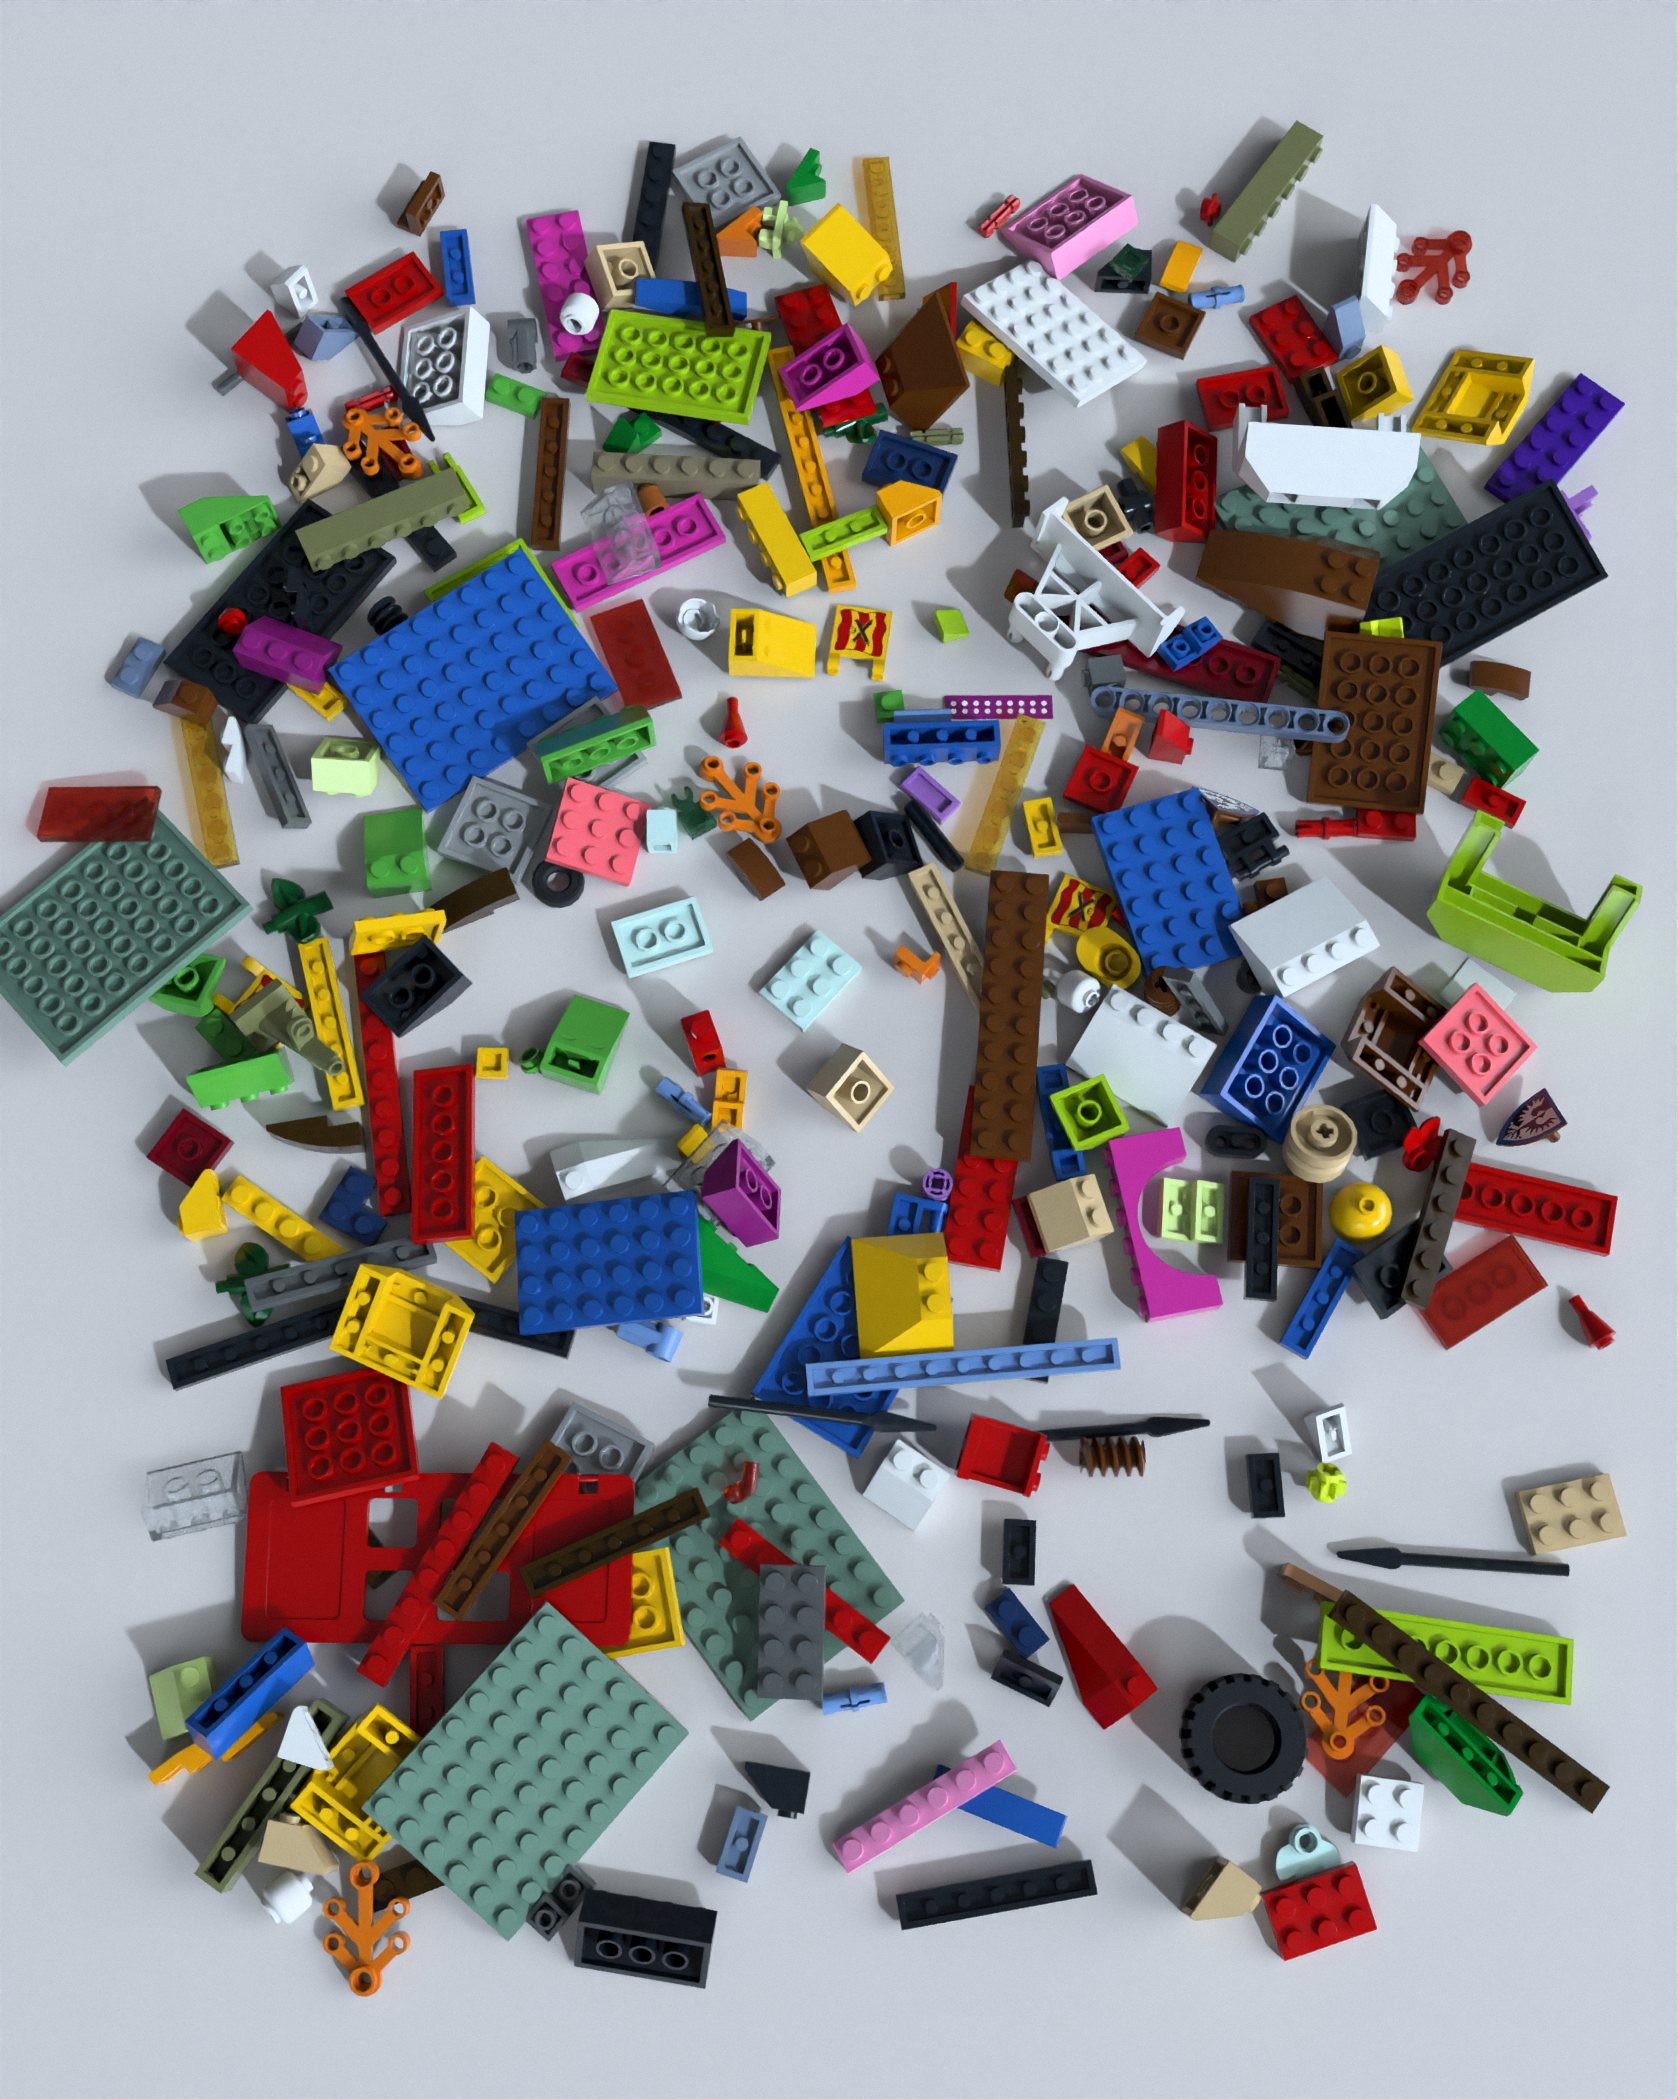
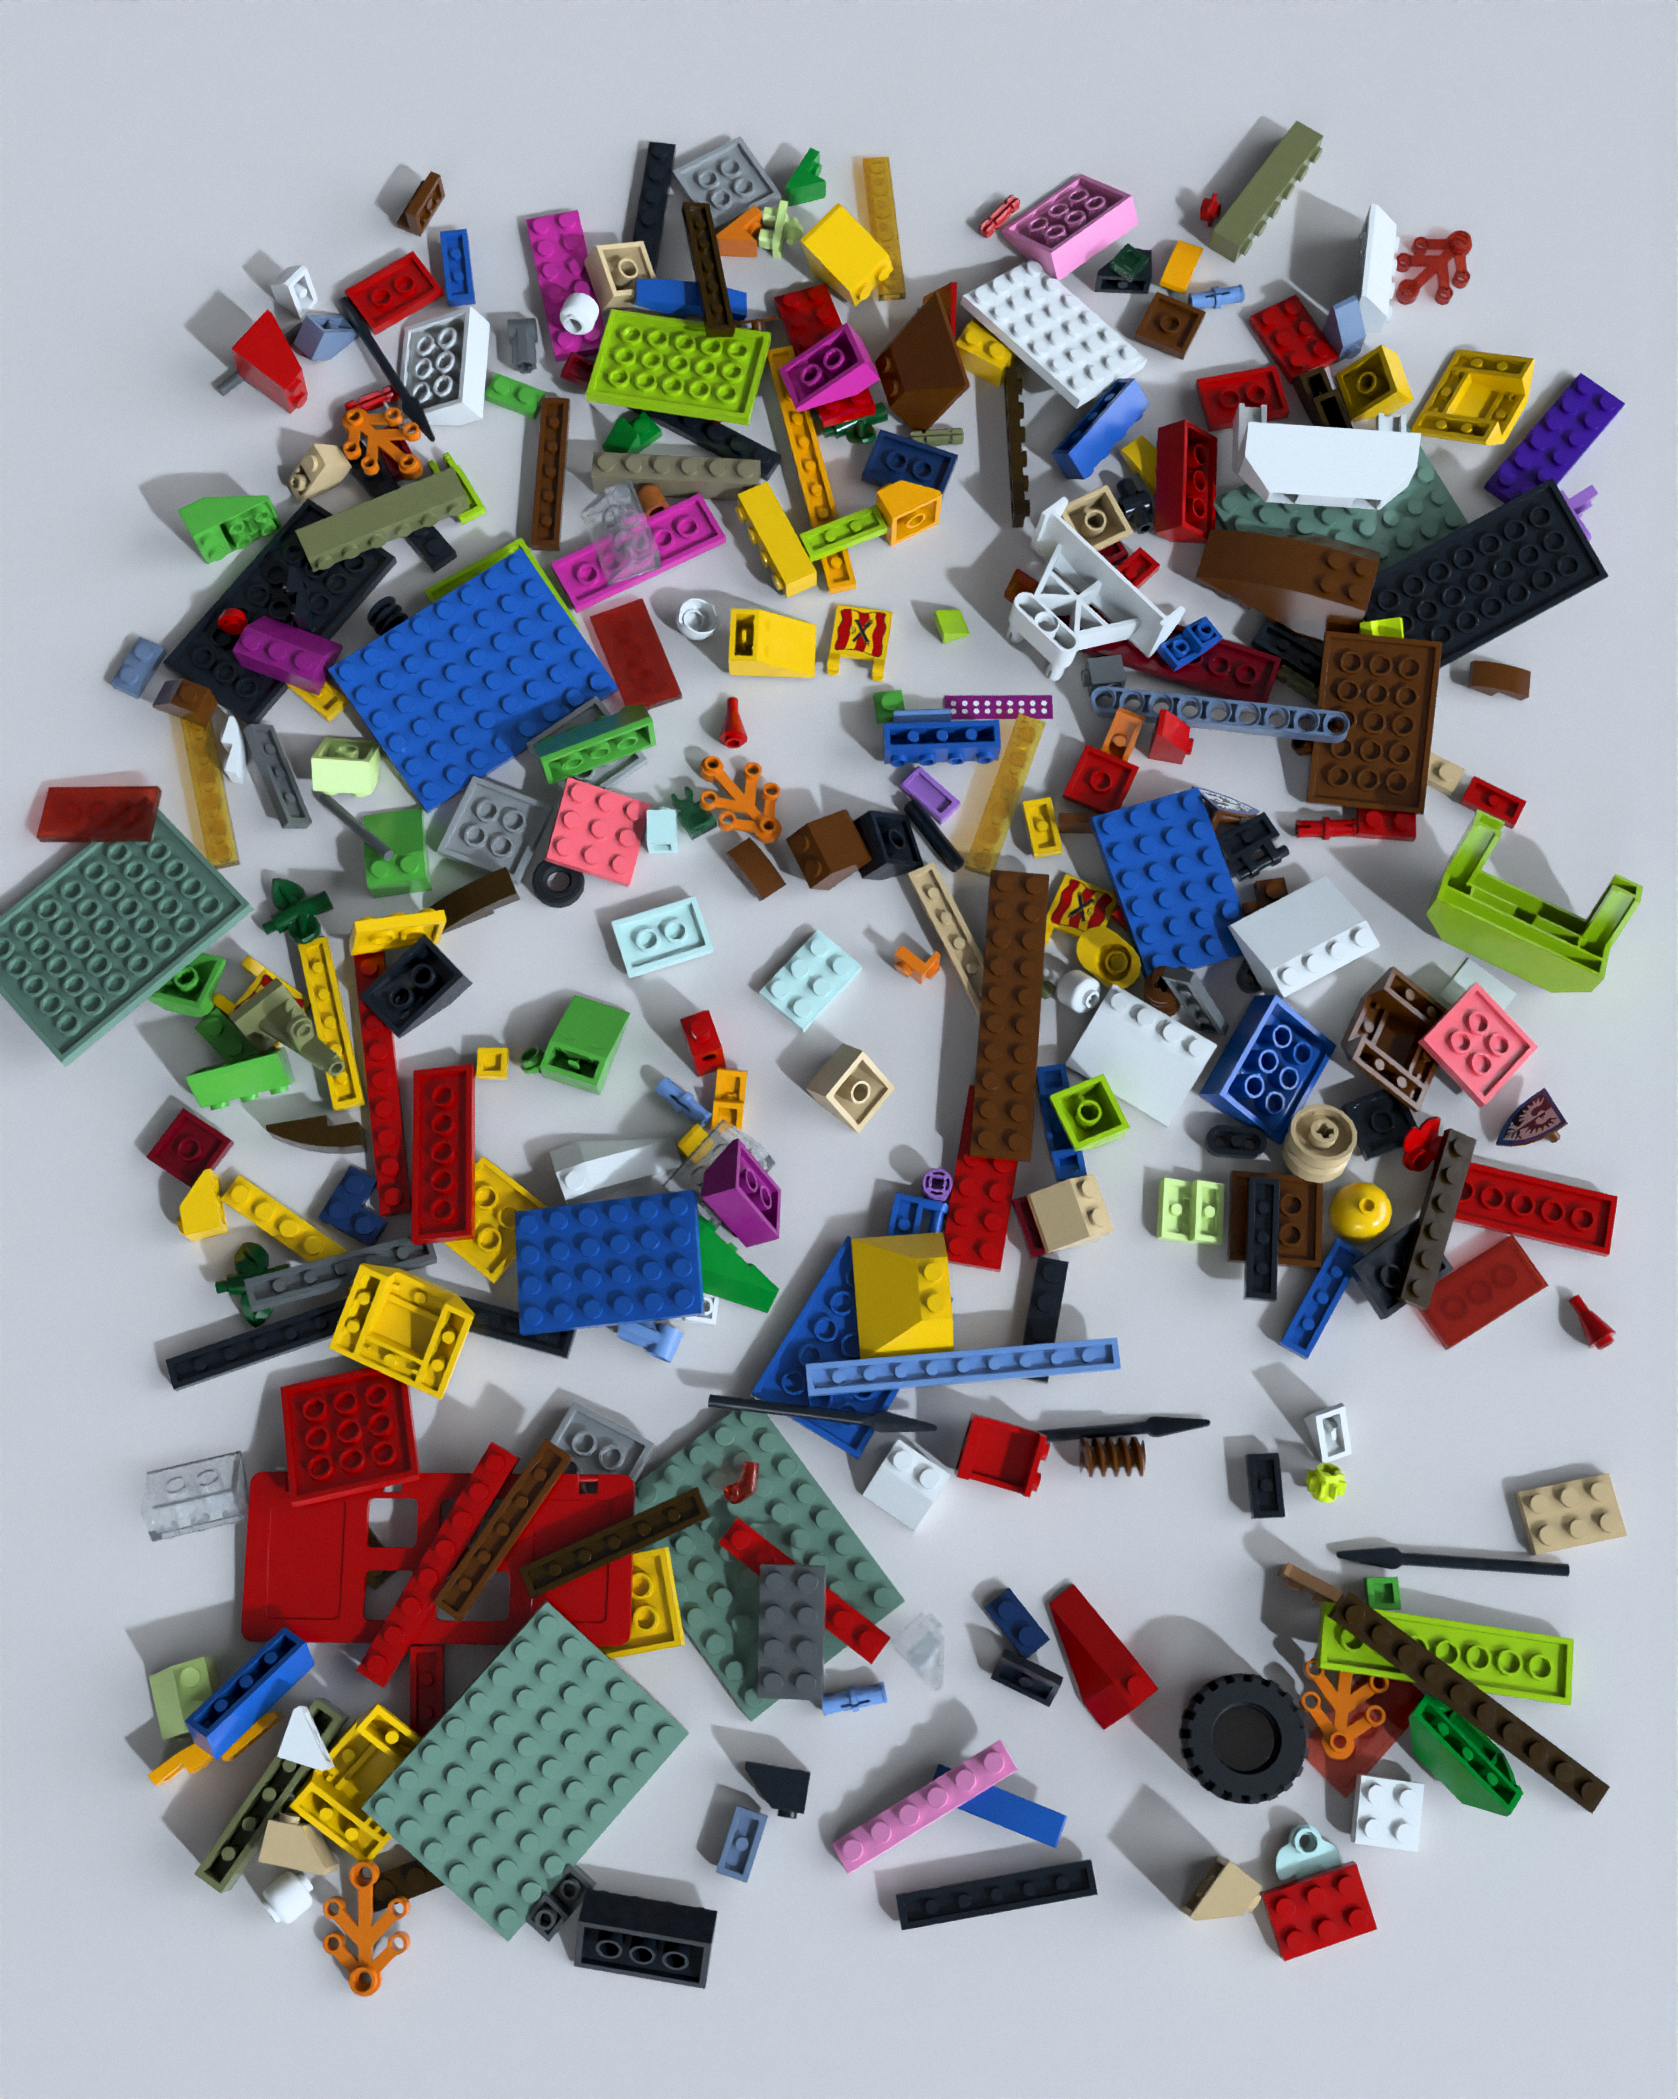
blue slope [285,407,325,459] -> none
black plate [1002,1519,1036,1586] -> none
dark pink arch [1102,1127,1223,1323] -> none
clear slope [1258,735,1296,771] -> none
green brick [1438,688,1539,789] -> none
none -> dark grey bar [319,793,394,861]
none -> blue brick [1051,378,1150,480]
none -> bright green plate [1363,1577,1401,1610]

